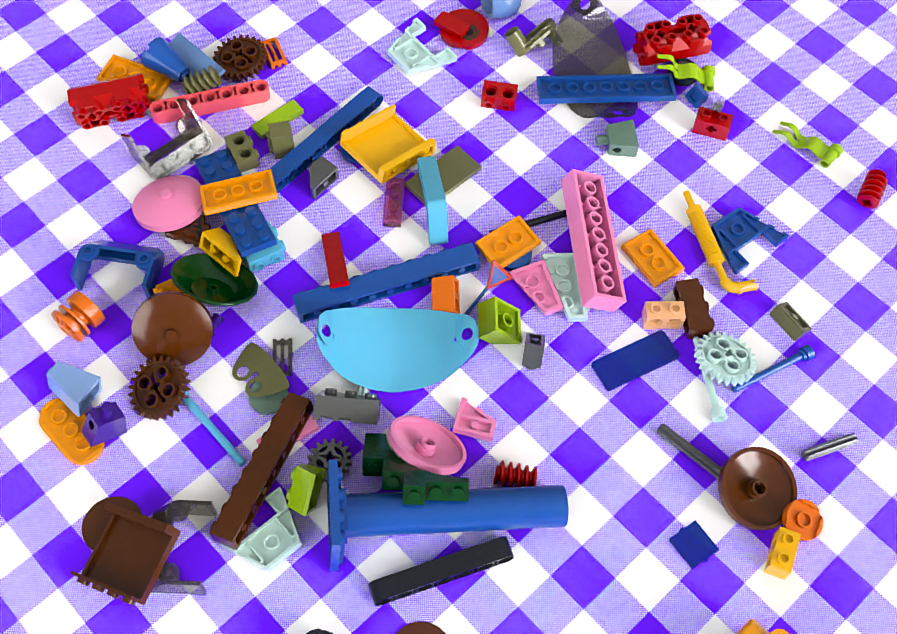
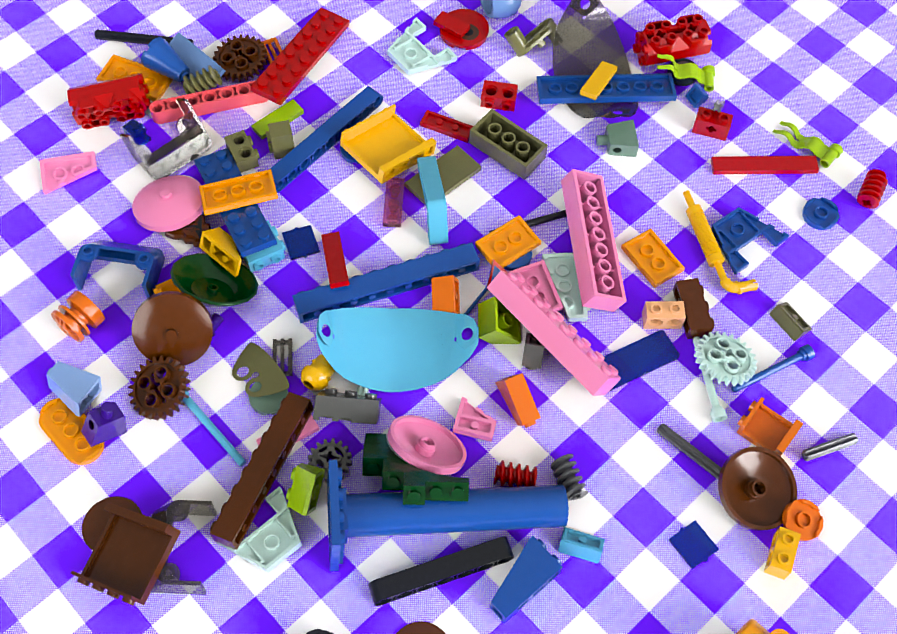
dark grey slope [310,156,339,200] -> none
none -> bright pink wing [39,151,98,195]
none -> black axle [94,29,194,45]
none -> clear blue brick [122,119,152,149]
none -> red plate [251,7,350,105]
none -> clear blue piece [282,225,320,260]
none -> yellow piece [301,354,335,392]
none -> red tile [420,110,473,143]
none -> olive brick [469,109,548,180]
none -> bright pink brick [487,271,621,396]
none -> blue slope [490,536,563,624]
none -> orange slope [495,373,541,428]
none -> dark grey piece [550,454,589,501]
none -> medium azure slope [558,527,605,563]
none -> yellow tile [580,61,618,100]
none -> red tile [710,156,819,175]
none -> orange panel [736,397,803,456]
none -> blue tile [802,197,840,230]

